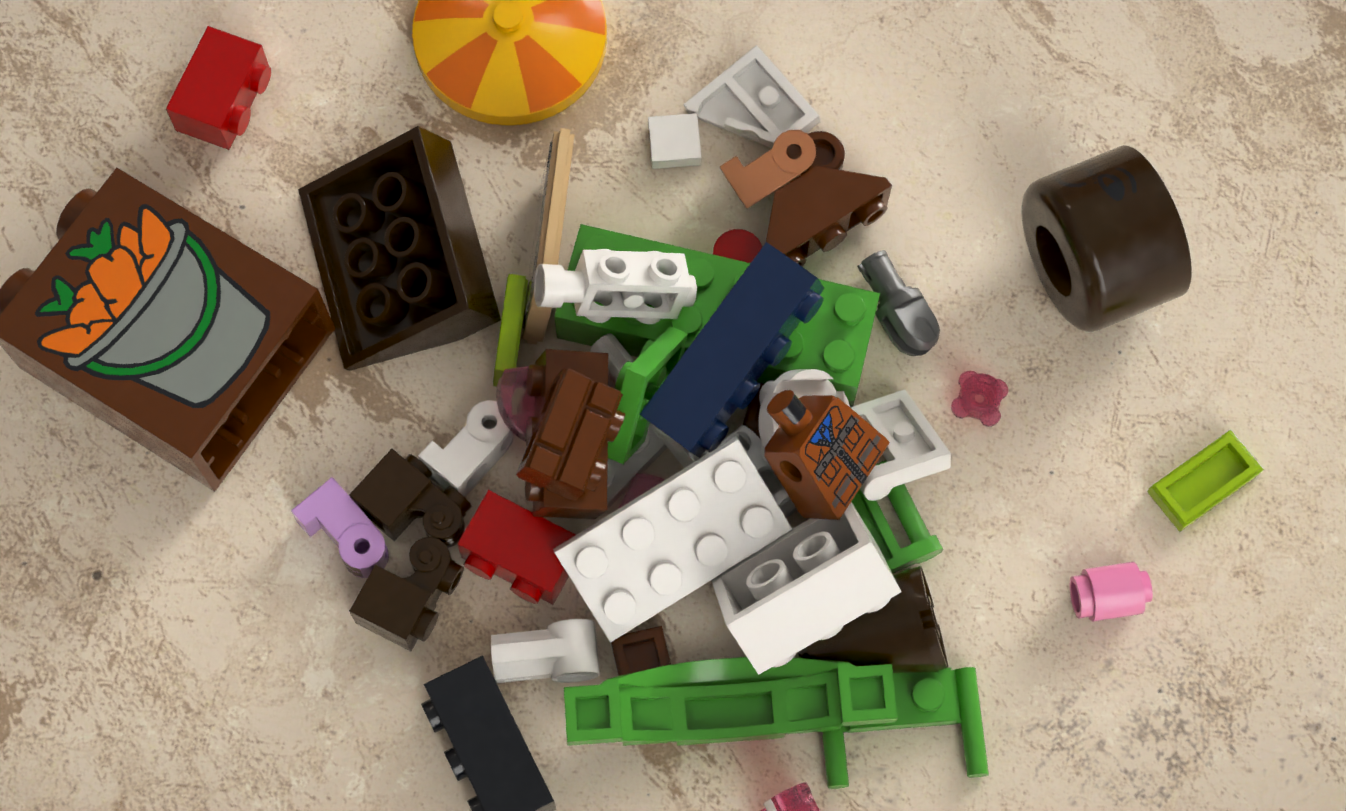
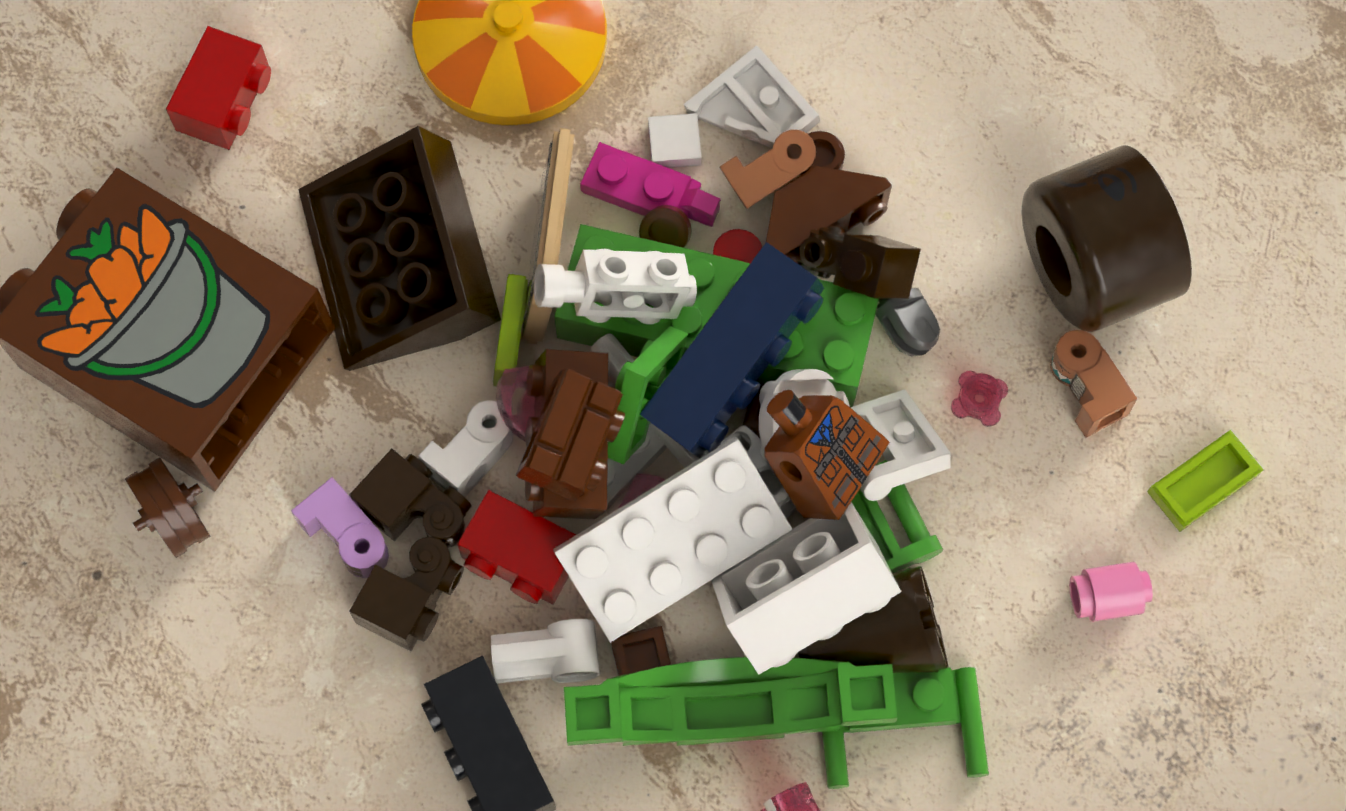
none -> reddish brown wheel [125,457,211,558]
none -> dark pink hinge [580,142,721,227]
none -> reddish brown tile [639,205,692,248]
none -> dark brown brick [800,226,921,299]
none -> nougat leg [1050,330,1137,438]

